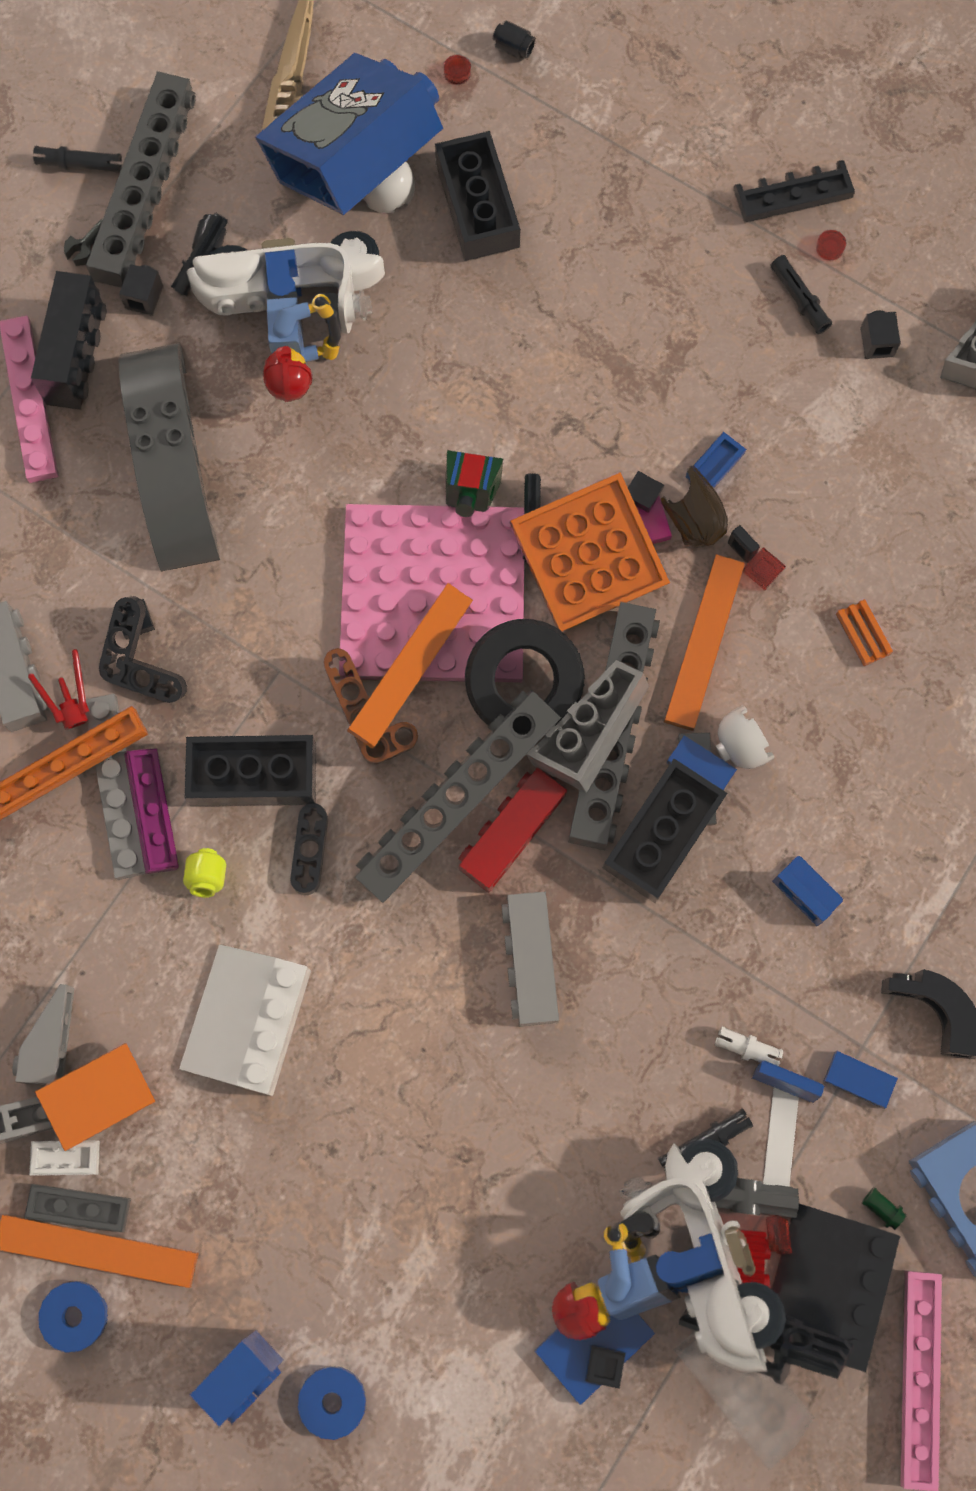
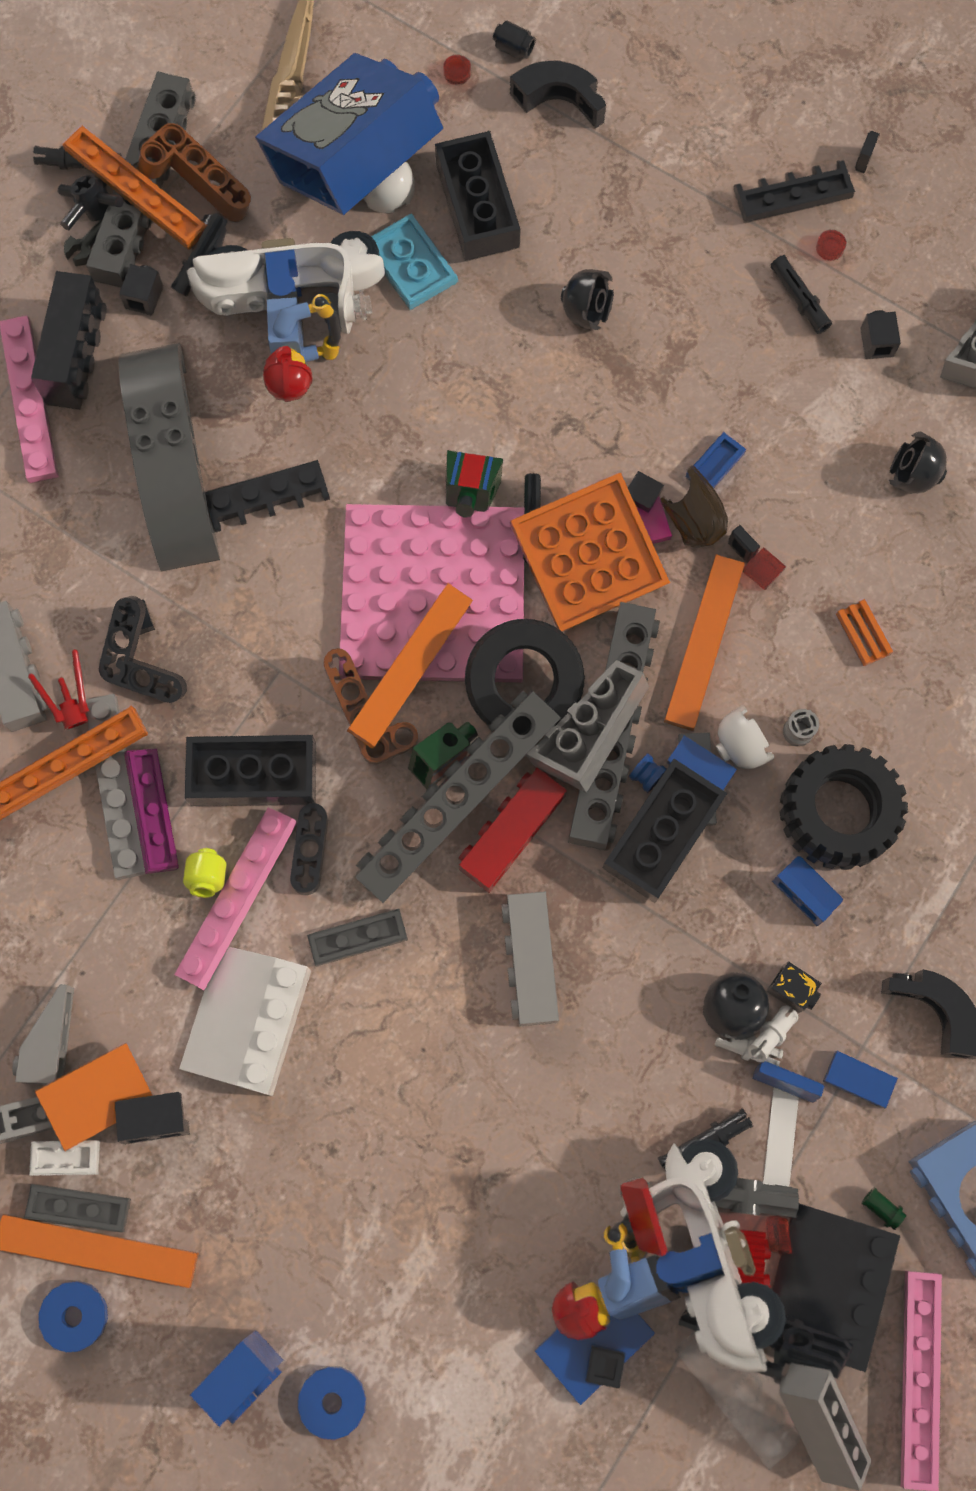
none -> black bar [58,174,124,231]
none -> orange tile [62,126,207,250]
none -> black panel [115,1092,190,1145]
none -> dark orange beam [138,123,251,222]
none -> bright pink plate [174,807,297,990]
none -> black hinge [205,460,330,533]
none -> dark grey tile [307,909,408,967]
none -> medium azure tile [371,213,458,310]
none -> dark green torso [408,722,478,790]
none -> black arch [510,60,606,129]
none -> black cylinder [561,269,614,330]
none -> red slope [620,1178,668,1256]
none -> blue wheel [629,753,667,793]
none -> black cylinder [703,972,769,1040]
none -> white pin [747,1005,799,1063]
none -> black brick [766,961,822,1013]
none -> black tyre [779,744,908,870]
none -> light grey brick [779,1363,872,1491]
none -> light grey wheel [783,709,819,746]
none -> black tile [855,130,880,173]
none -> black cylinder [889,431,947,494]

